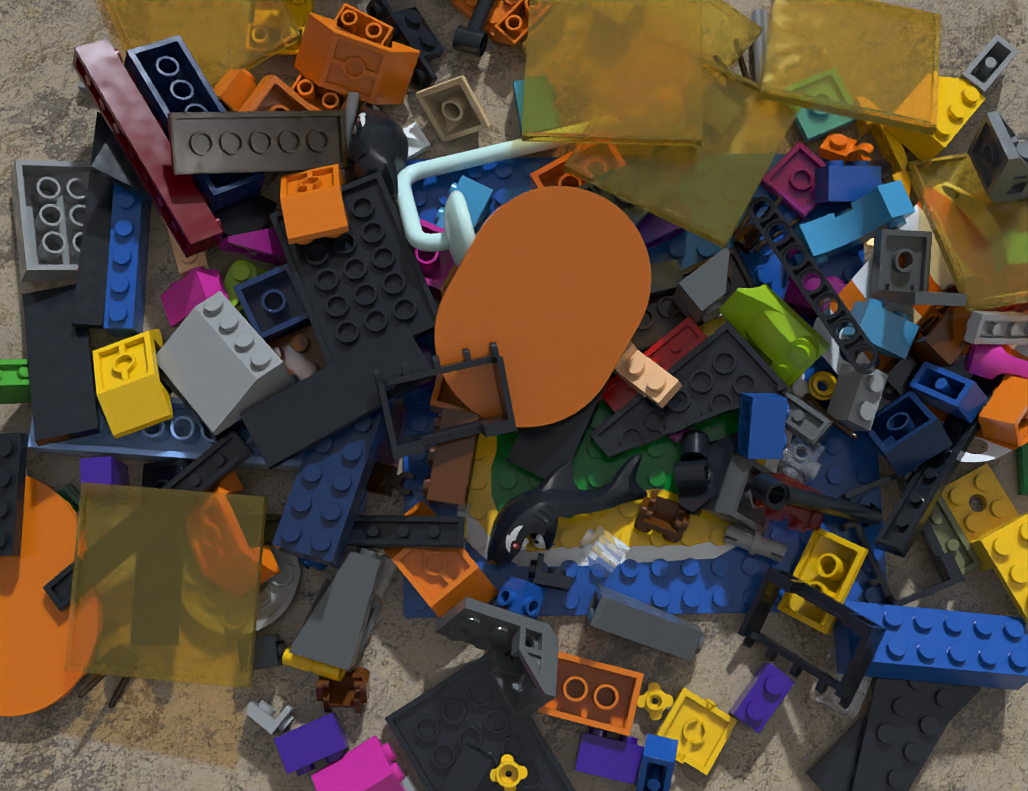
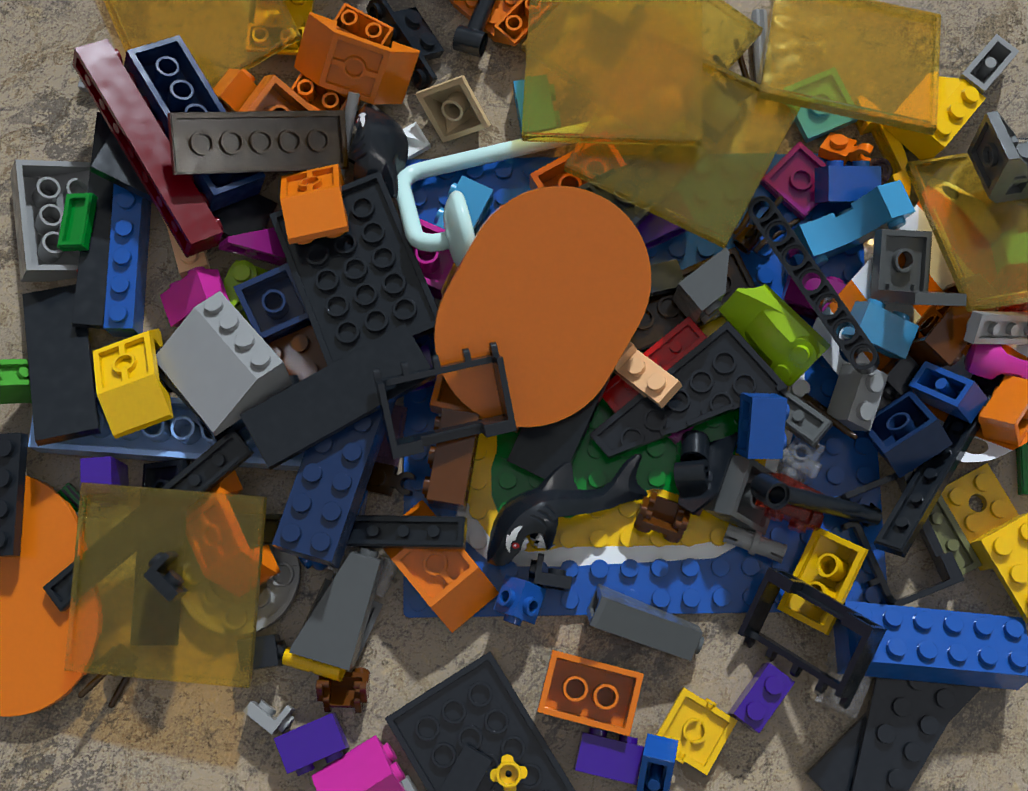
dark grey bracket [435,597,559,719] -> none
clear brick [577,526,630,578] -> none
yellow plate [637,682,673,720] -> none
yellow plate [808,371,837,401] -> none
none -> green tile [57,193,98,252]
none -> black bracket [143,551,188,603]

